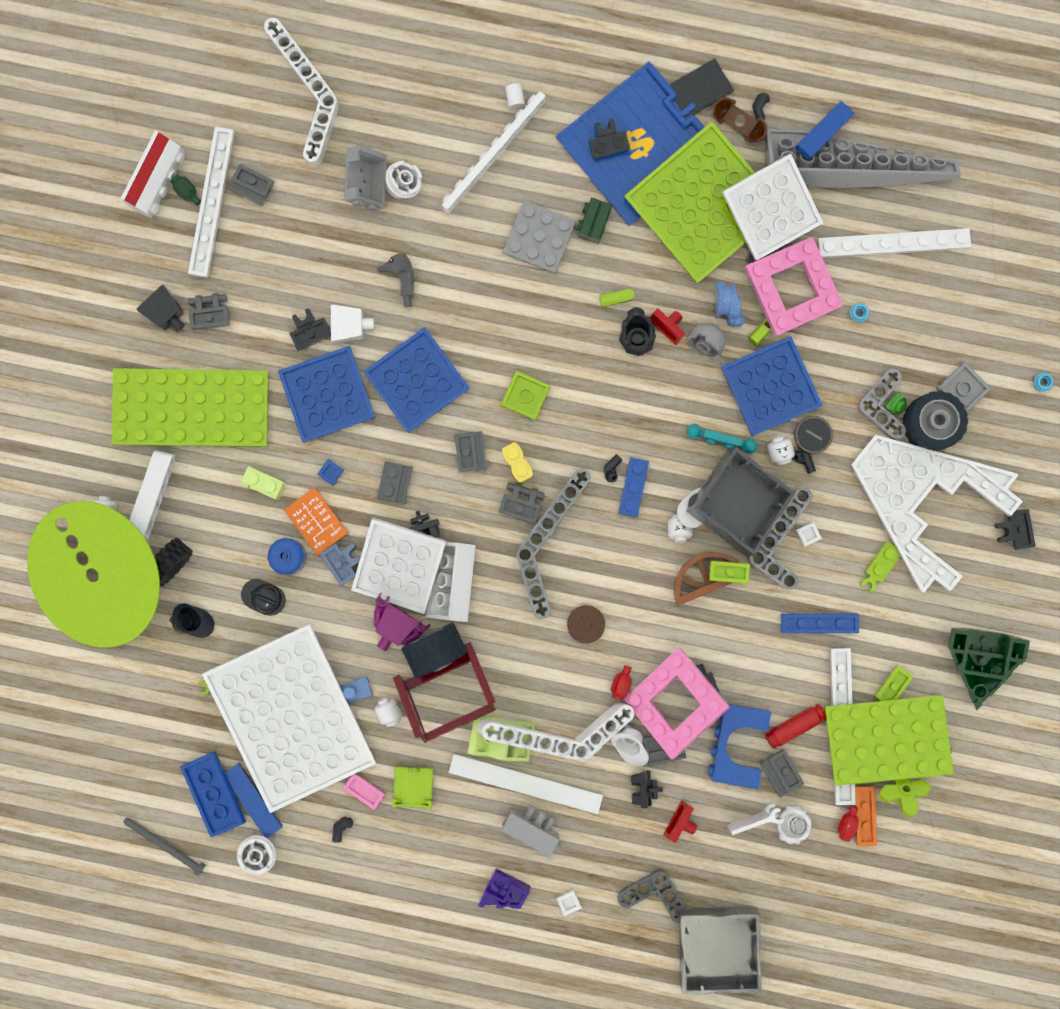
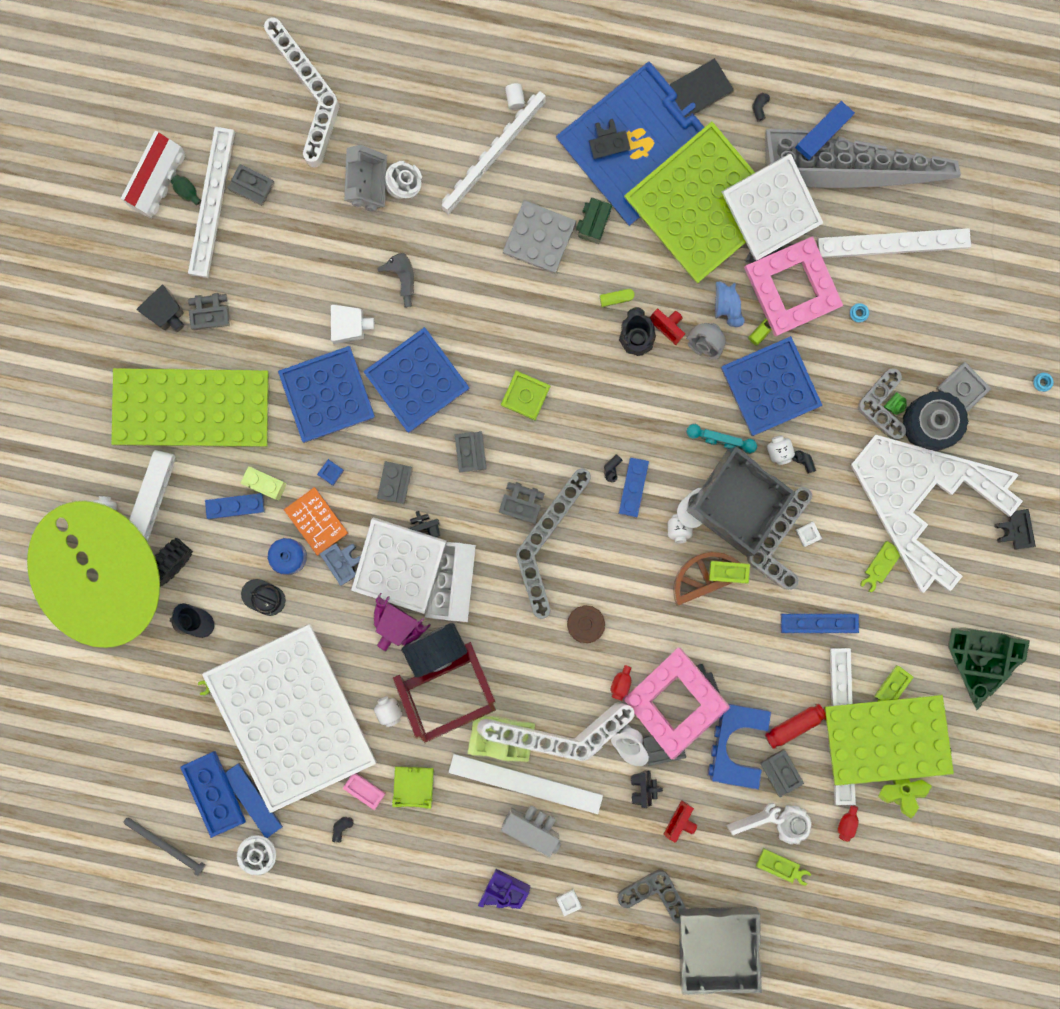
black plate [289,308,331,351] -> none
medium blue tile [340,677,373,703] -> none
light yellow brick [502,442,533,484] -> none
reddish brown piece [713,97,767,143] -> none
black tile [794,416,833,454] -> none
orange plate [854,786,877,846] -> none
none -> blue plate [205,493,265,519]
none -> lime plate [755,848,811,886]

